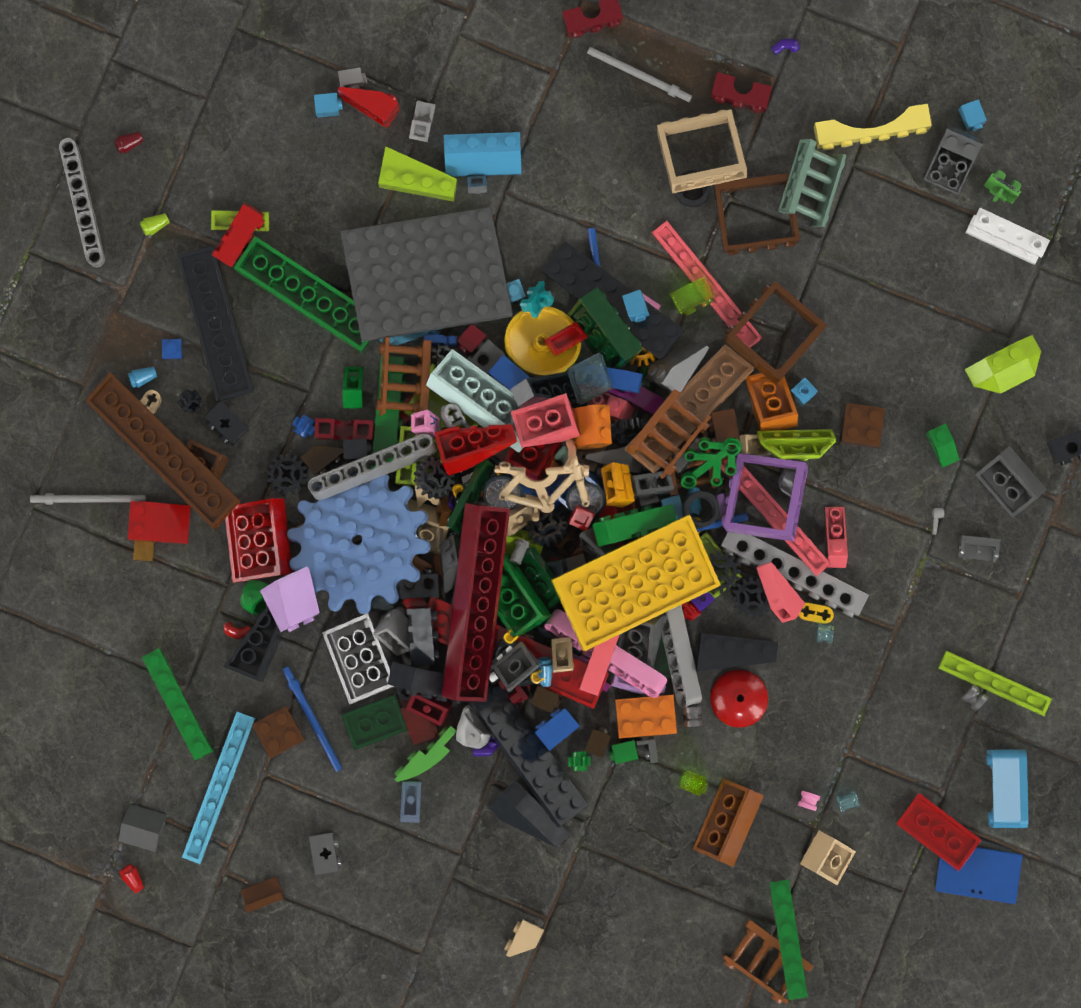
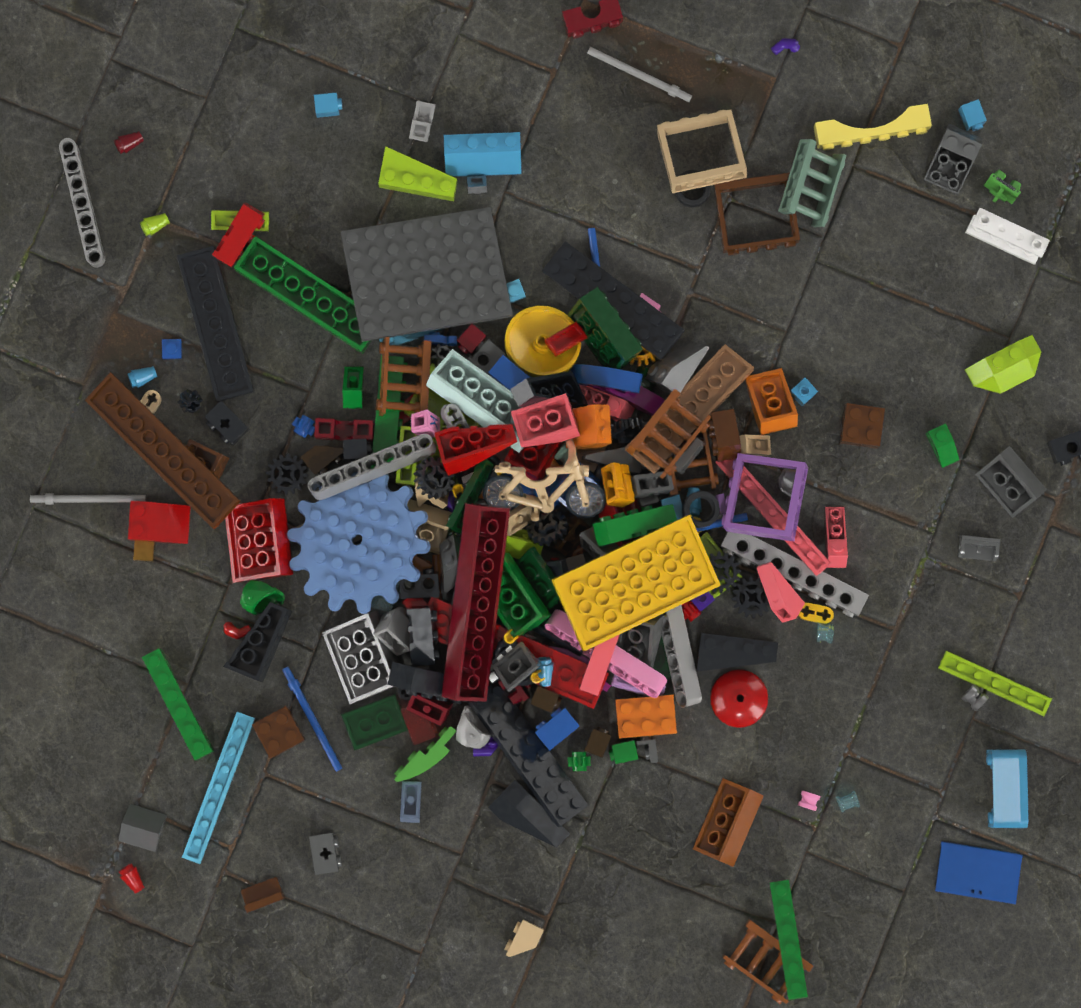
lavender slope [260,566,320,632] -> none
light grey brick [338,68,367,89] -> none
red slope [338,87,400,129] -> none
reddish brown plate [436,499,452,526] -> none
light grey pin [509,539,530,565] -> none
teal hips [520,281,554,318] -> none
tan slope [552,637,574,673] -> none
clear light blue plate [567,353,613,405] -> none
red plate [568,505,595,530] -> none
dark azure brick [622,290,650,322] -> none
coral tile [652,221,762,348] -> none
clear neon green brick [670,276,716,316] -> none
clear neon green slope [678,770,709,796] -> none
green plant [681,437,742,489] -> none
flat silver wheel [683,707,703,727] -> none
dark red arch [710,72,772,114] -> none
reddish brown window [724,281,828,385] -> none
lime wedge [757,429,836,461] -> none
tan slope [800,830,856,885] -> none
red plate [896,793,981,871] -> none
light grey hand [932,508,944,535] -> none

